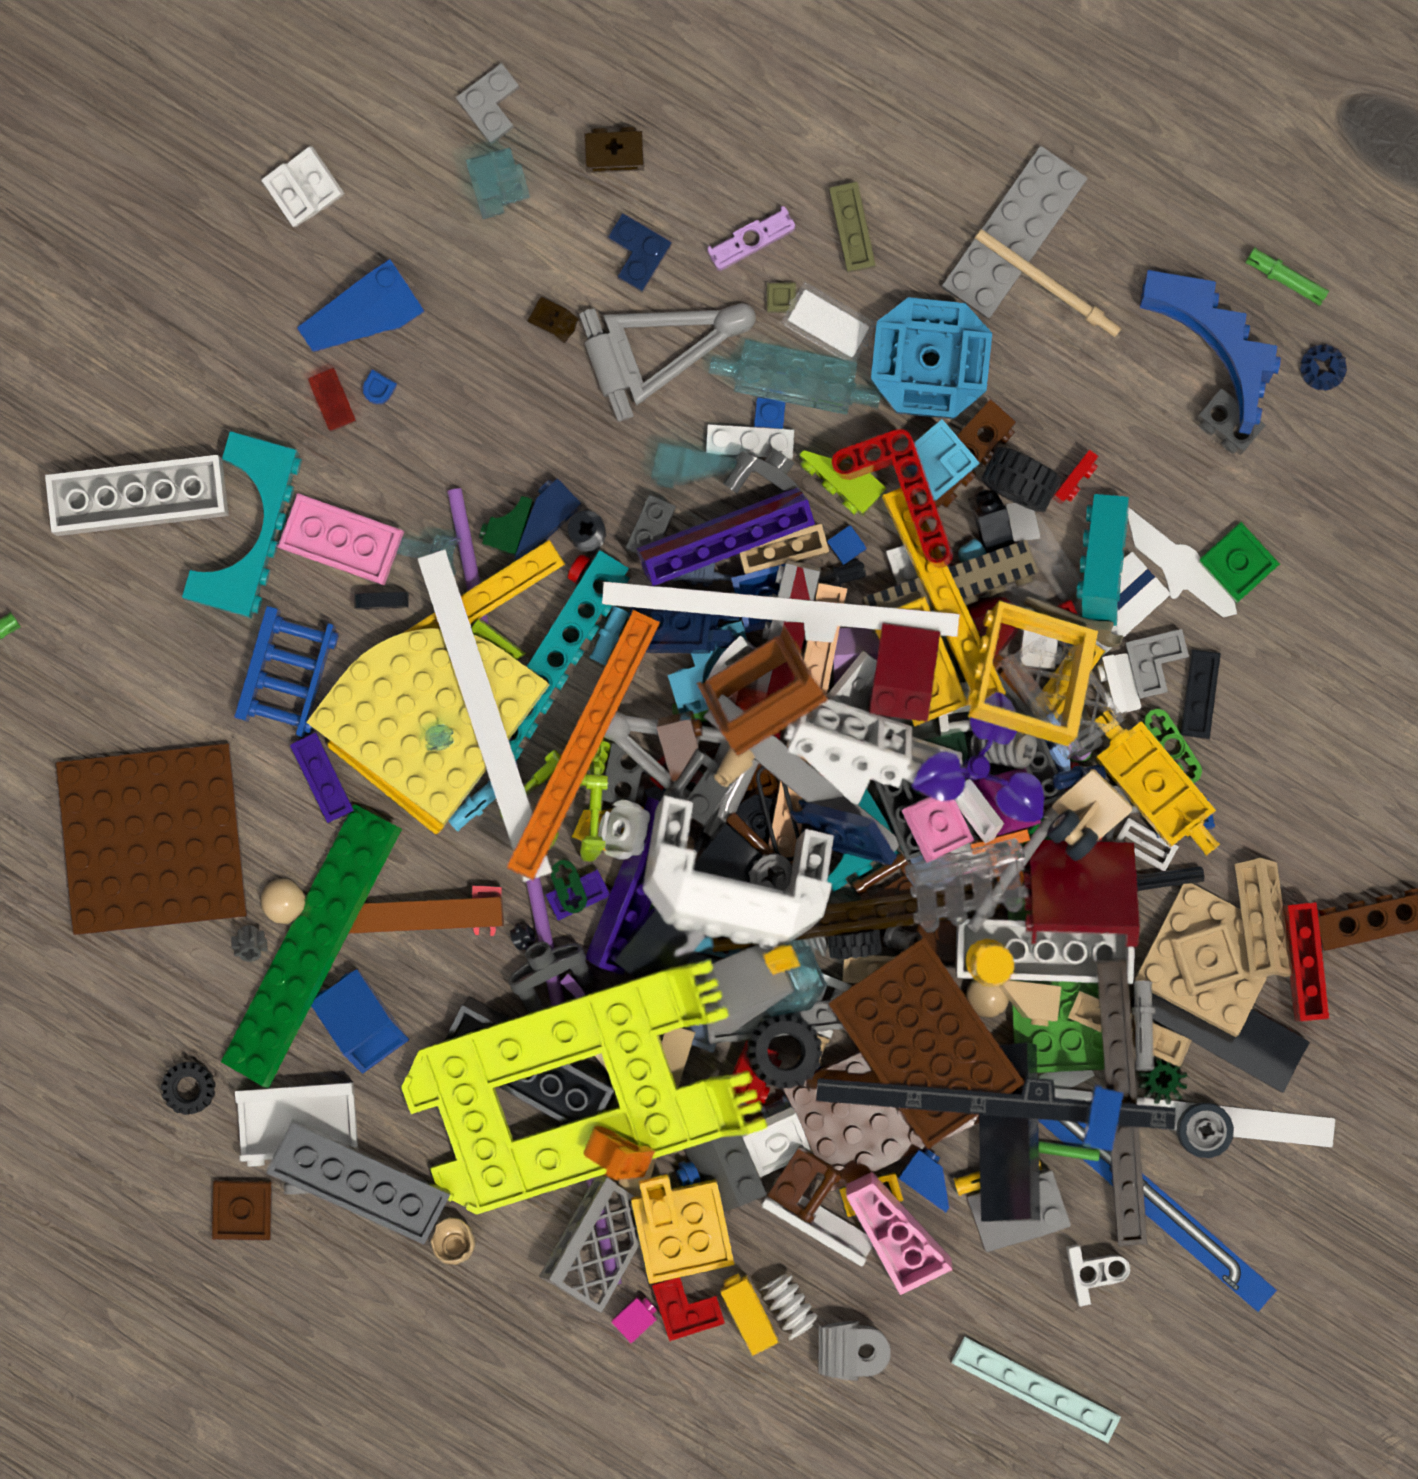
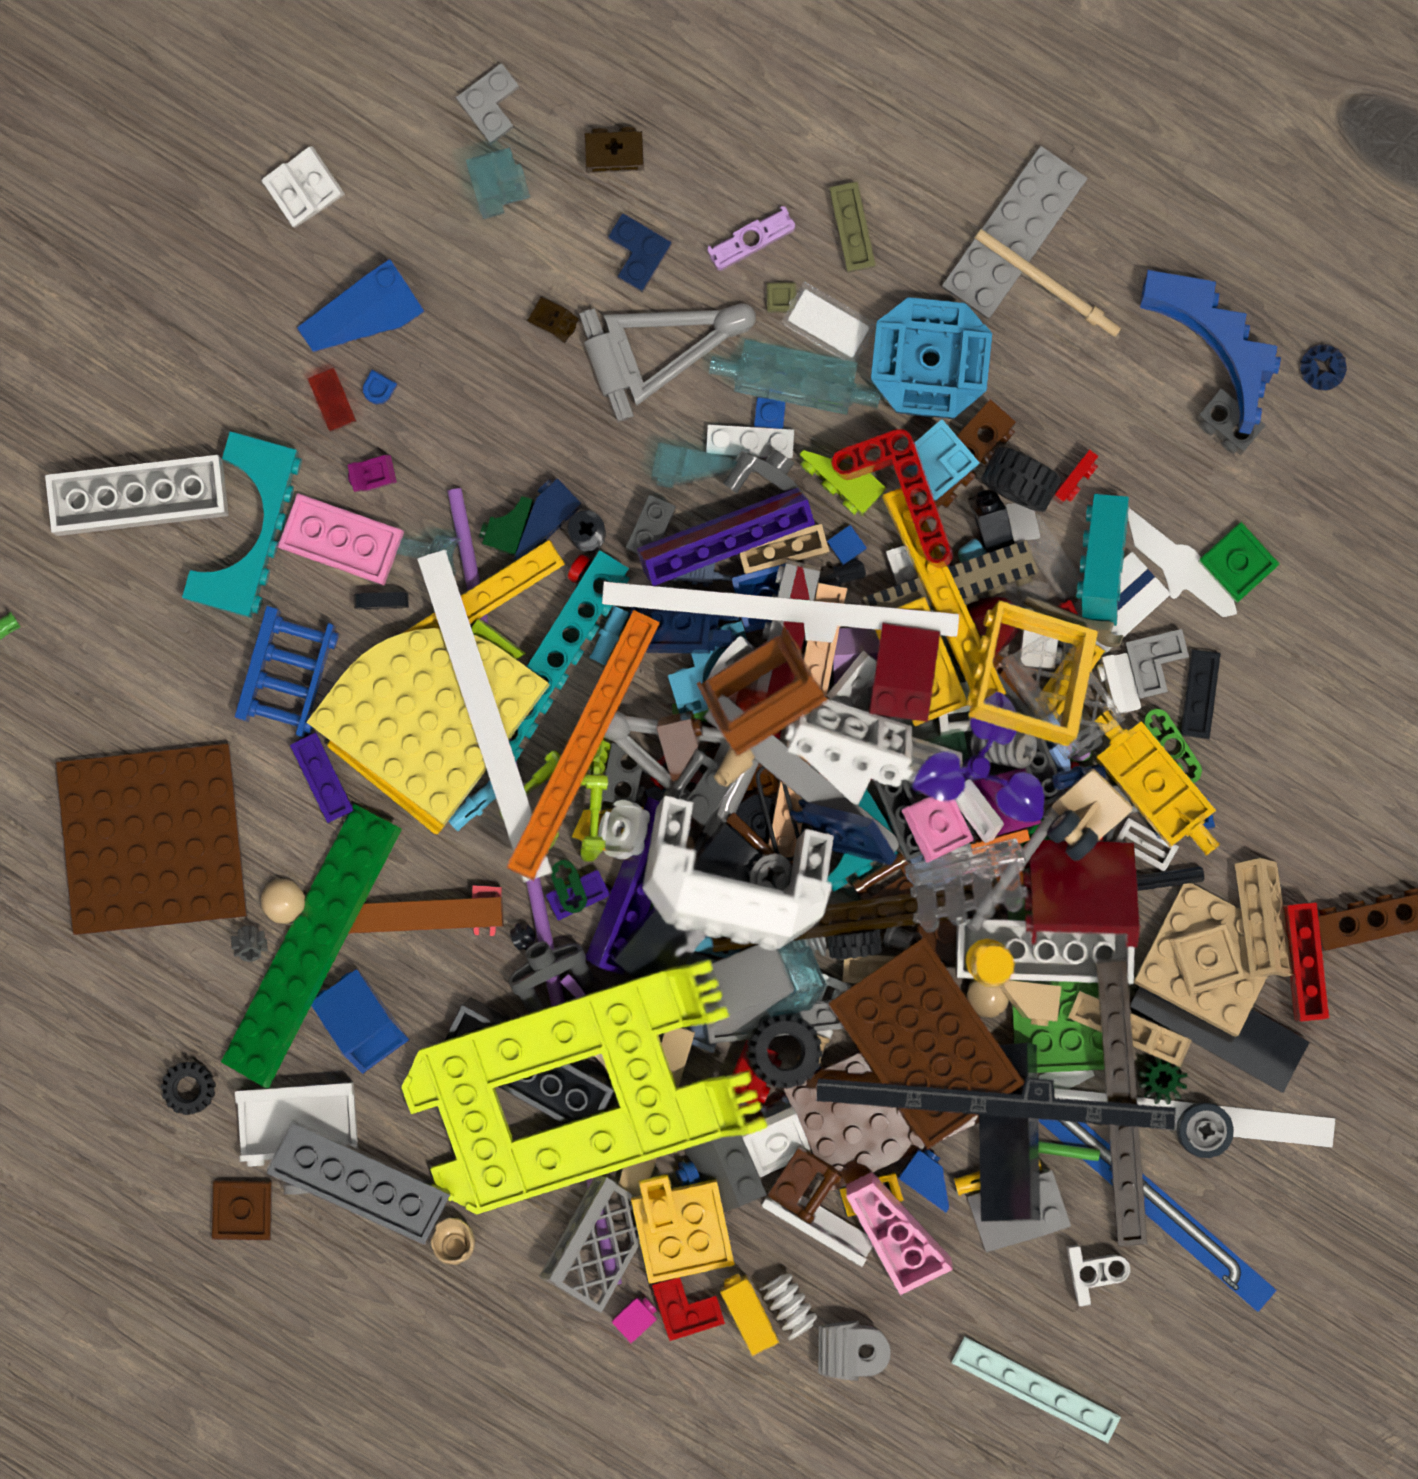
clear light blue plate [425,724,454,751] -> none
orange tile [583,1126,655,1180] -> none
yellow plate [763,945,801,975] -> none
blue panel [1082,1086,1123,1152] -> none
light grey pin [1132,981,1155,1071] -> none
bright green pin [1245,247,1329,306] -> none
none -> magenta bracket [347,455,397,492]

